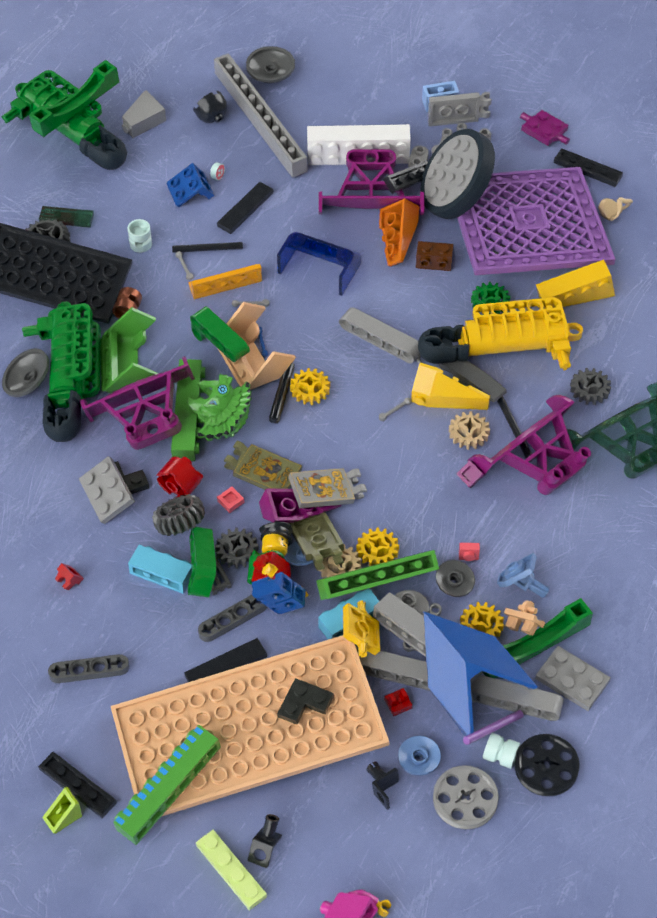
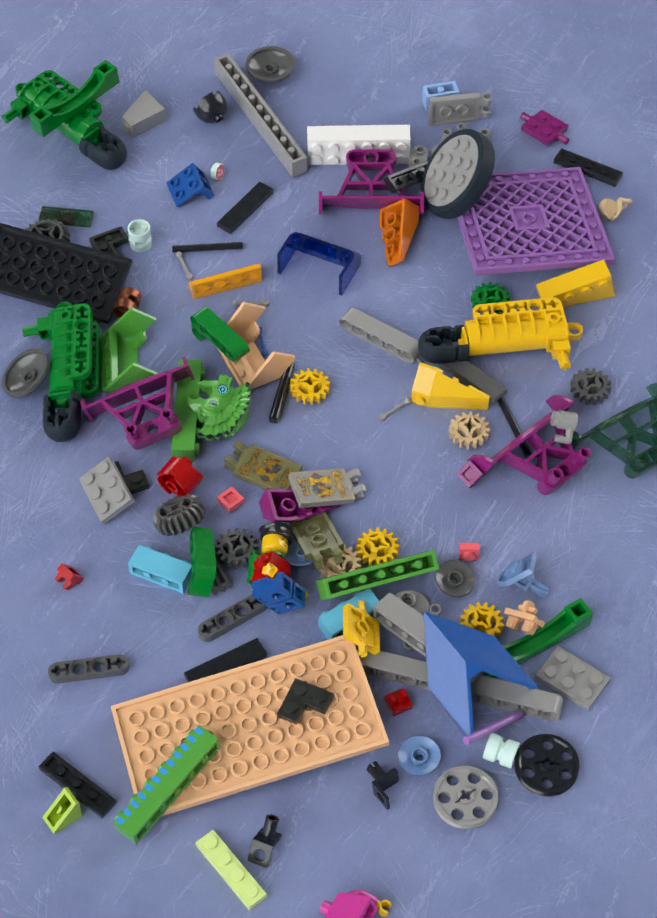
reddish brown brick [416,241,453,271] -> none
none -> pearl dark grey plate [89,226,129,256]
none -> light grey piece [550,410,578,444]

